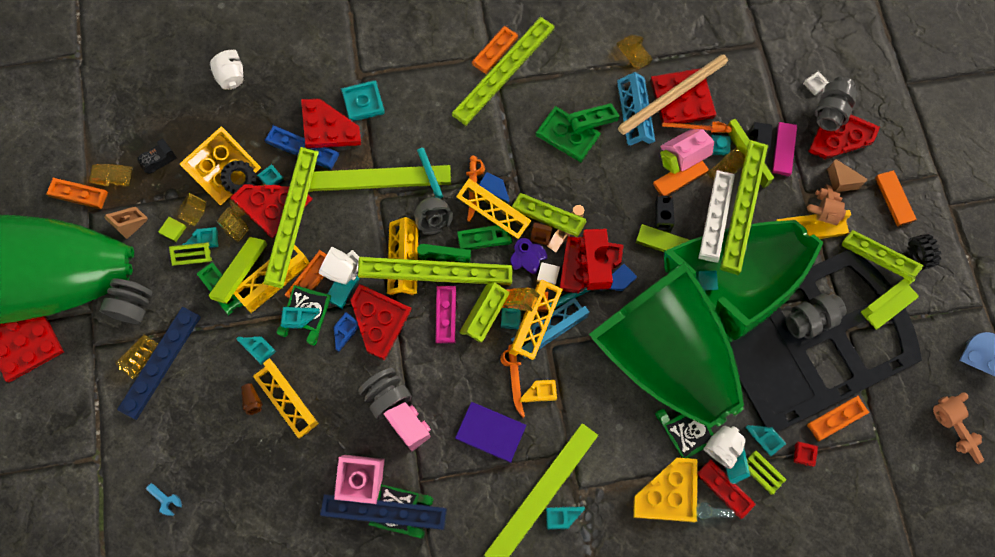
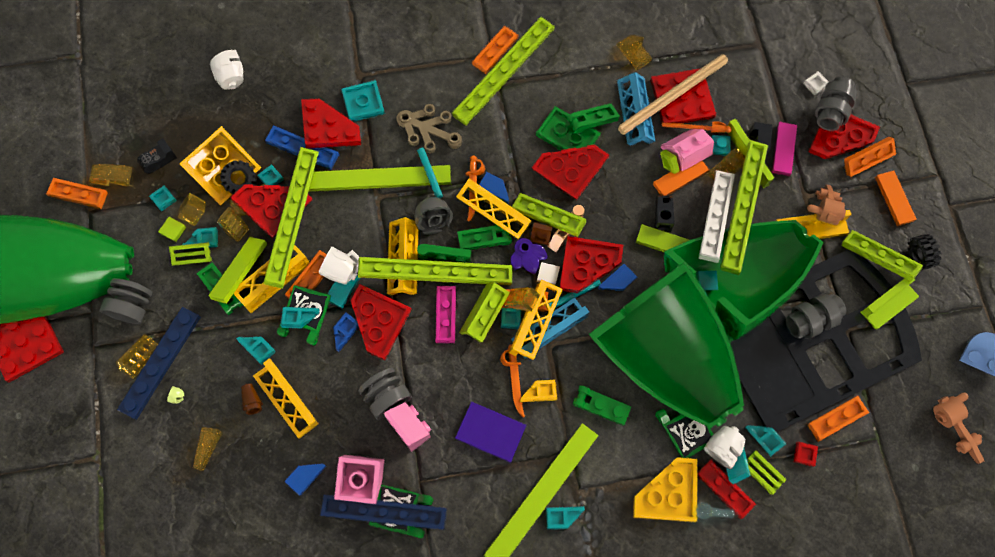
medium nougat slope [104,207,148,239] -> none
dark azure bar [146,483,182,516] -> none
red arch [579,229,613,290] -> none
medium nougat slope [827,159,867,192] -> none
none -> teal tile [149,185,177,212]
none -> yellowish green hinge [167,386,184,404]
none -> clear yellow slope [193,427,222,471]
none -> blue tile [285,464,327,496]
none -> dark tan plant [396,104,462,153]
none -> red plate [532,145,609,201]
none -> green plate [572,385,631,426]
none -> orange plate [844,137,896,177]

